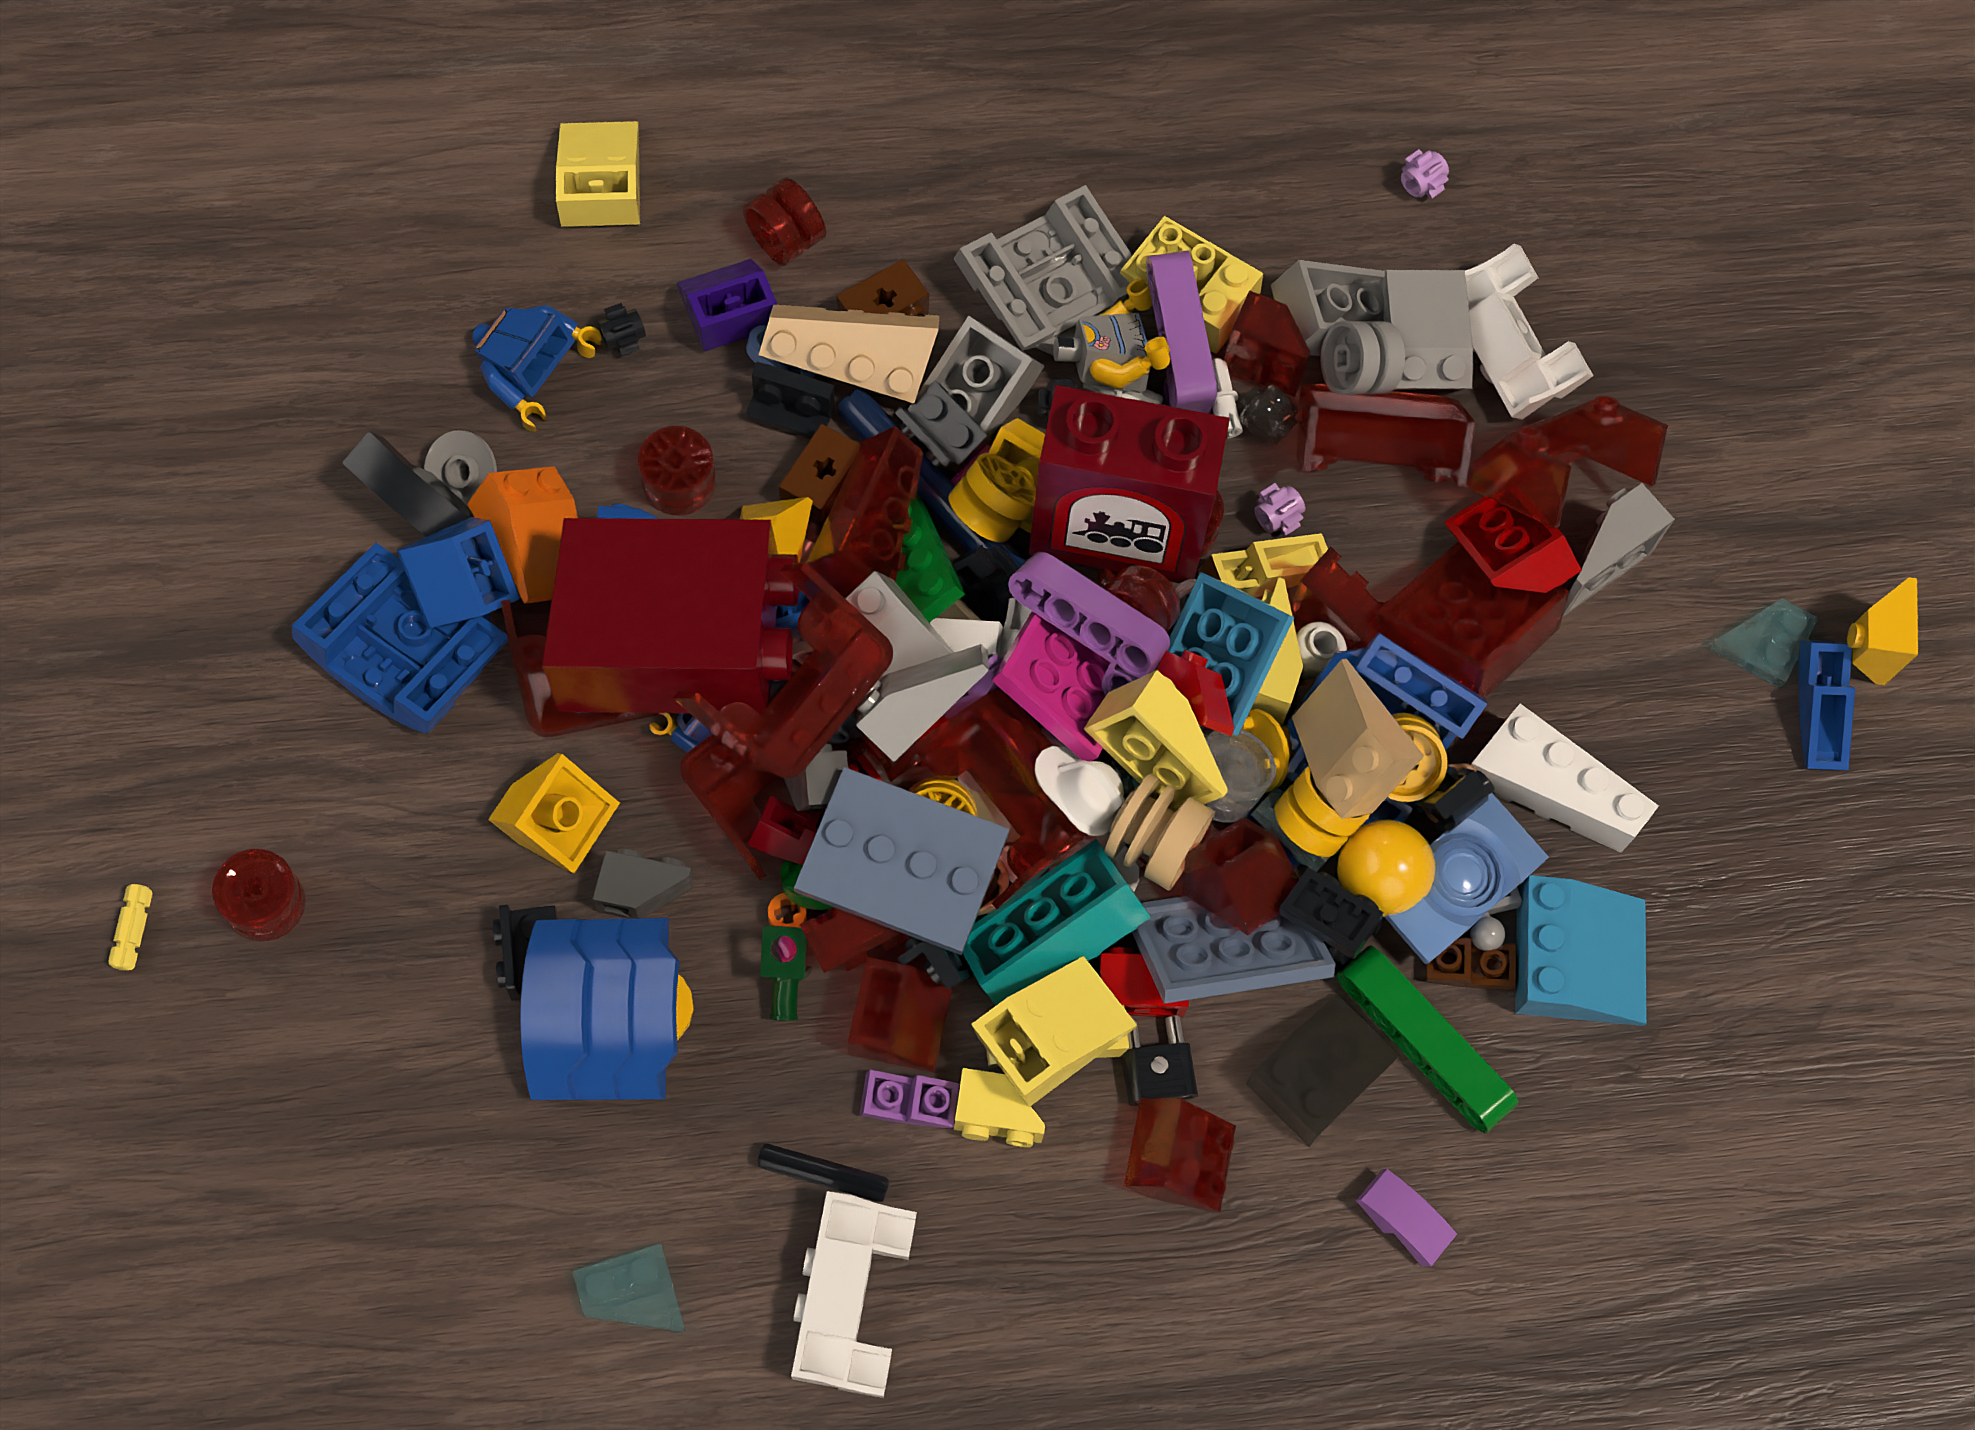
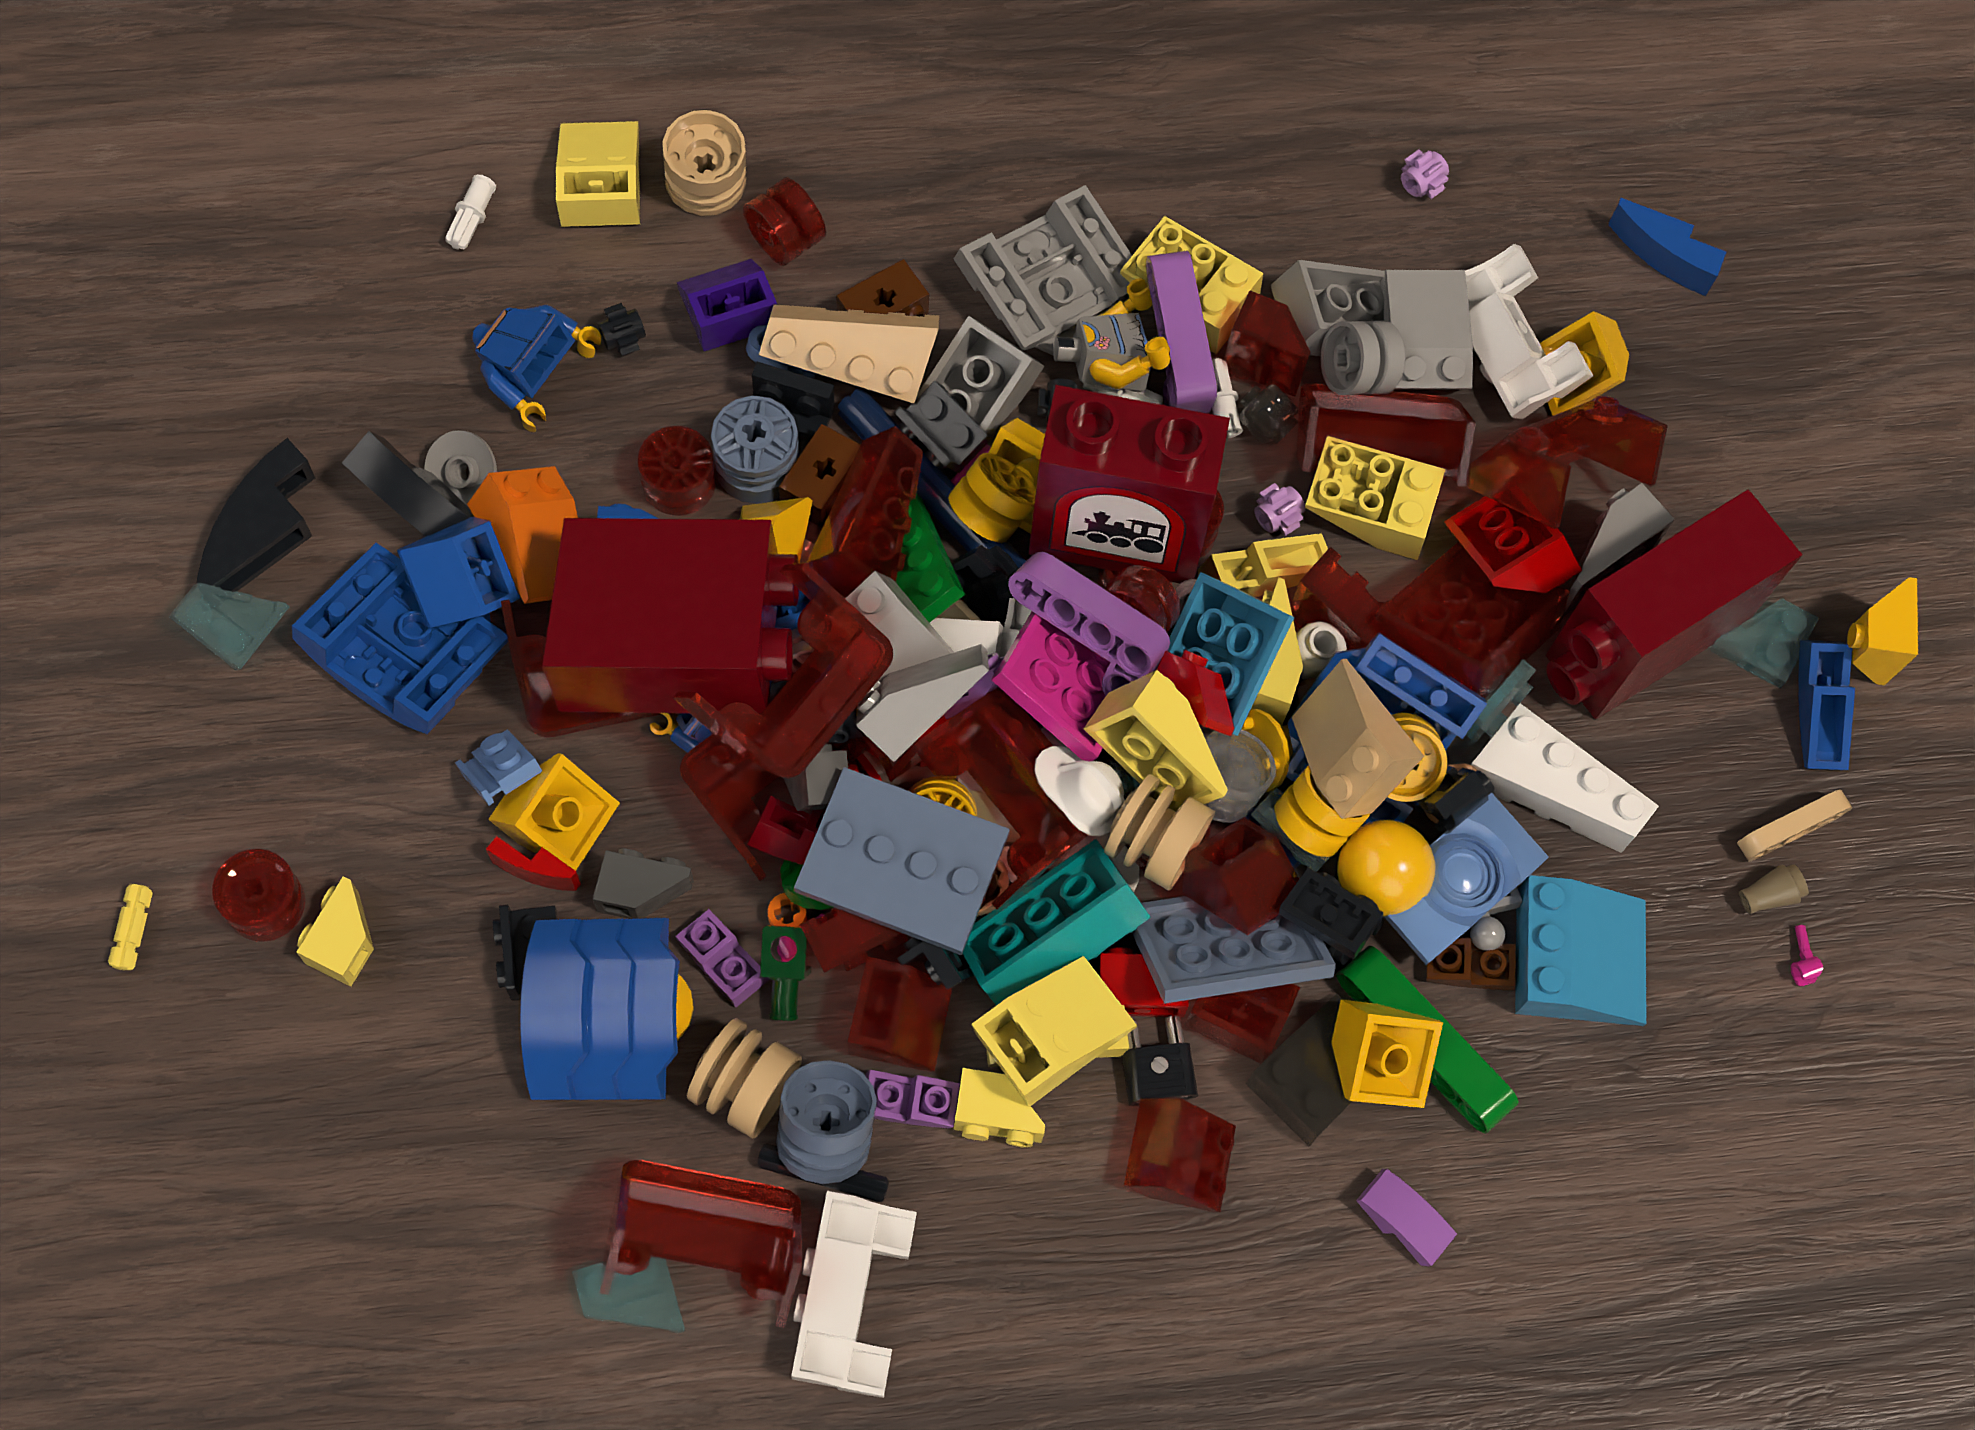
none -> clear light blue wing [169,583,290,670]
none -> black slope [196,438,316,610]
none -> light yellow slope [297,876,374,987]
none -> white axle [445,175,496,250]
none -> medium blue plate [455,729,542,805]
none -> red slope [486,836,581,891]
none -> clear red windscreen [599,1160,802,1328]
none -> tan wheel [663,110,746,216]
none -> medium lavender slope [675,909,769,1008]
none -> tan wheel [687,1018,802,1139]
none -> sand blue wheel [711,396,799,504]
none -> sand blue wheel [776,1060,877,1184]
none -> clear red slope [1184,984,1300,1065]
none -> light yellow slope [1305,436,1445,560]
none -> yellow slope [1331,1000,1443,1108]
none -> clear light blue wing [1466,660,1536,743]
none -> yellow slope [1540,311,1629,420]
none -> dark red brick [1545,489,1803,720]
none -> blue slope [1608,198,1726,296]
none -> tan beam [1737,789,1853,862]
none -> dark tan cone [1739,864,1809,914]
none -> dark pink hand [1791,925,1823,987]

